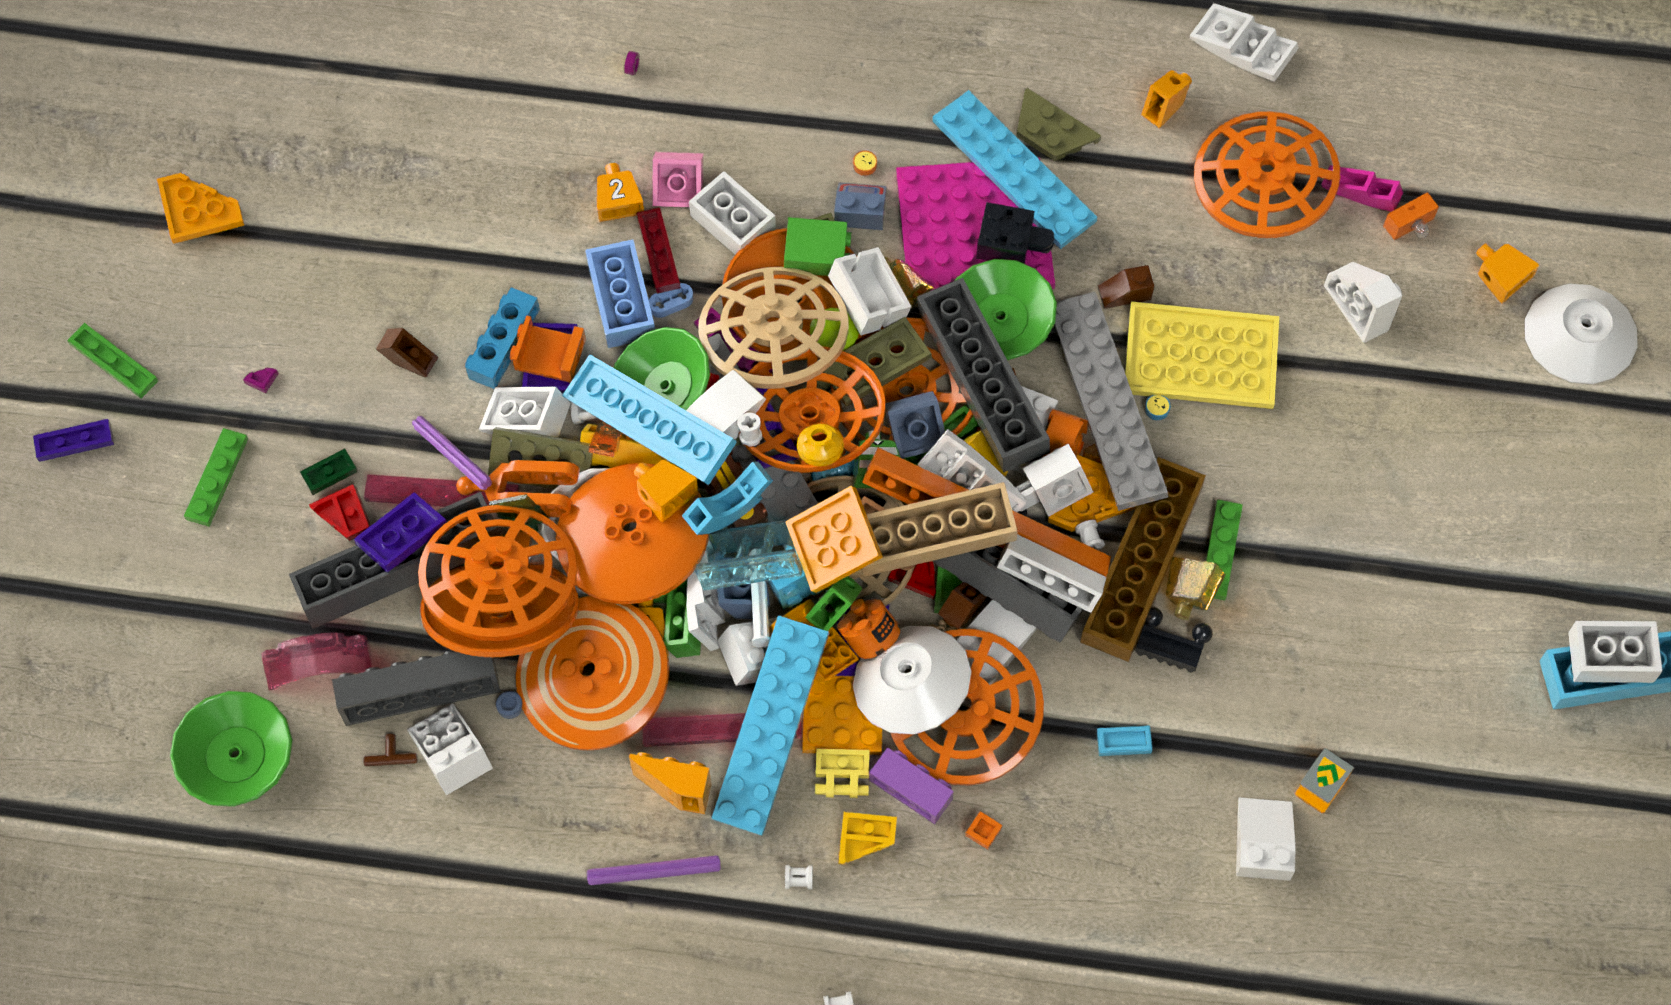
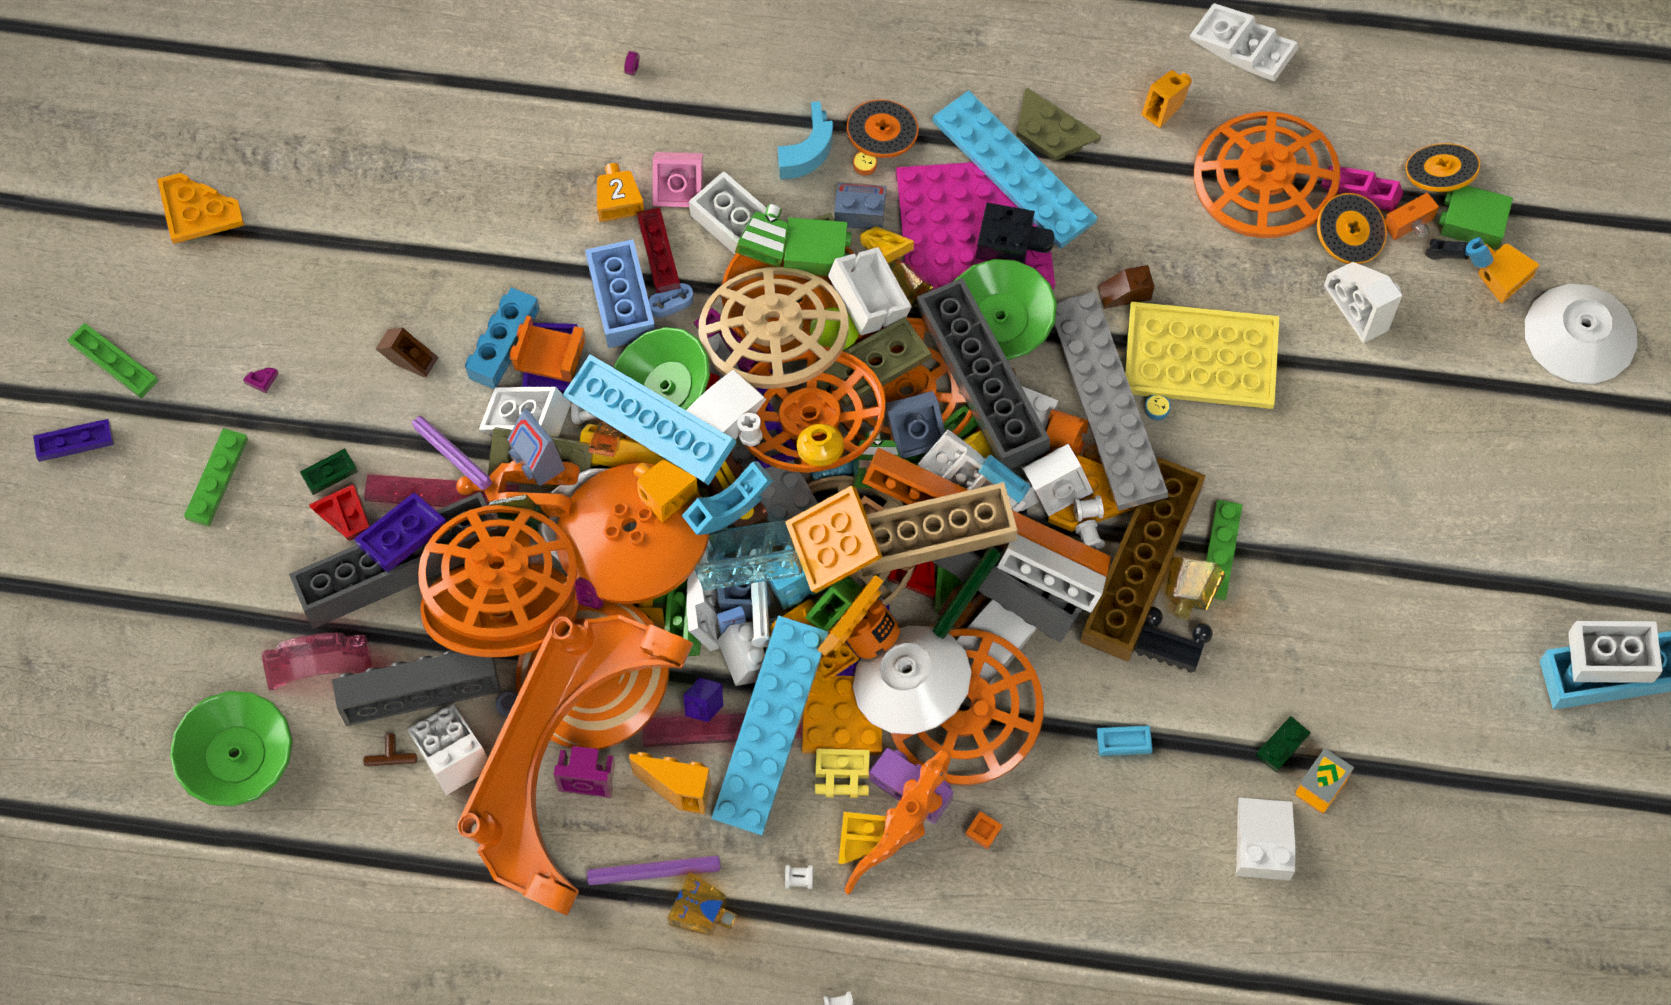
none -> orange panel [457,614,693,916]
none -> sand blue slope [507,408,565,486]
none -> magenta panel [553,746,615,798]
none -> magenta tile [575,577,604,609]
none -> clear yellow torso [667,872,737,936]
none -> dark purple brick [683,678,724,722]
none -> medium blue tile [717,606,746,636]
none -> bright green torso [735,204,788,267]
none -> medium azure arch [778,101,833,180]
none -> light orange plate [817,575,884,656]
none -> orange animal [845,749,951,895]
none -> piece [847,100,918,158]
none -> yellow wing [860,226,914,263]
none -> dark green axle [933,547,1001,639]
none -> medium azure tile [978,455,1030,503]
none -> white bush [1073,495,1104,522]
none -> dark green plate [1256,716,1311,773]
none -> piece [1317,193,1387,264]
none -> piece [1406,143,1480,192]
none -> piece [1425,237,1494,268]
none -> bright green brick [1438,186,1513,250]

